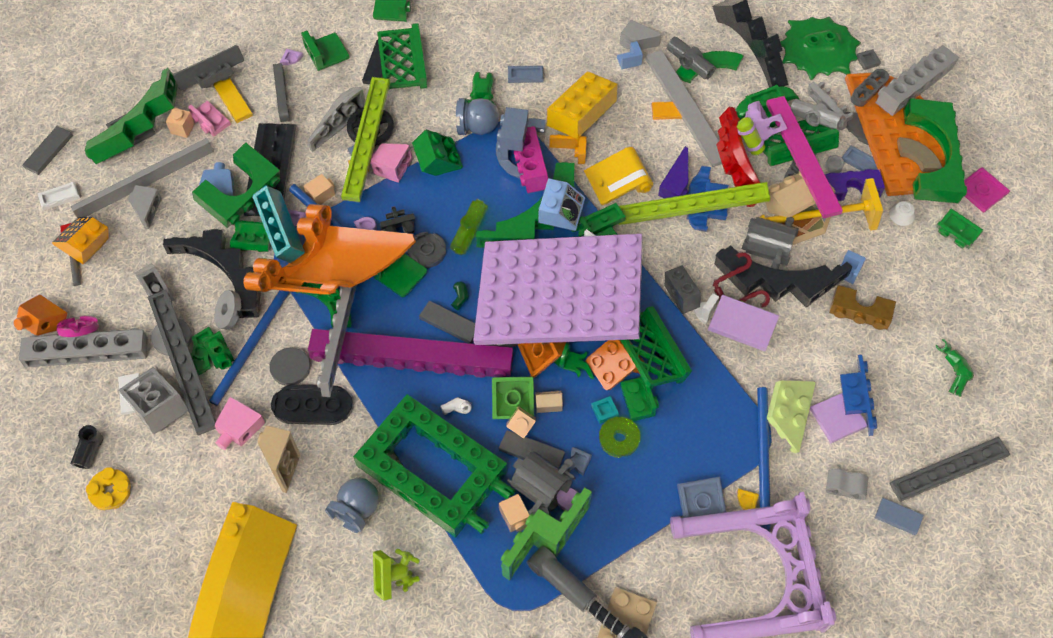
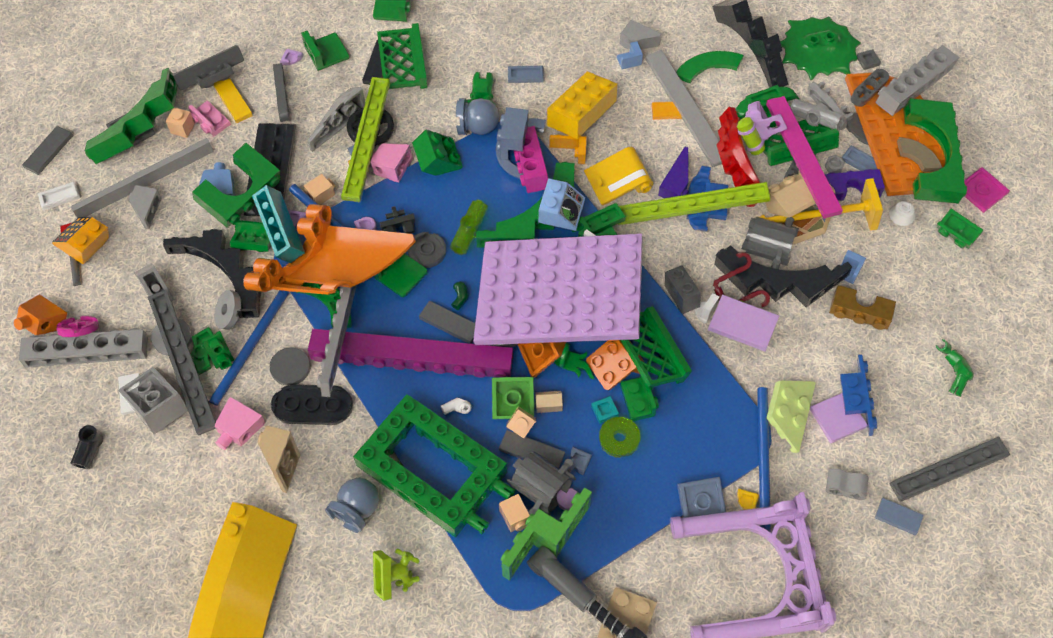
yellow plate [86,467,131,510] -> none
dark grey piece [666,36,716,80] -> none

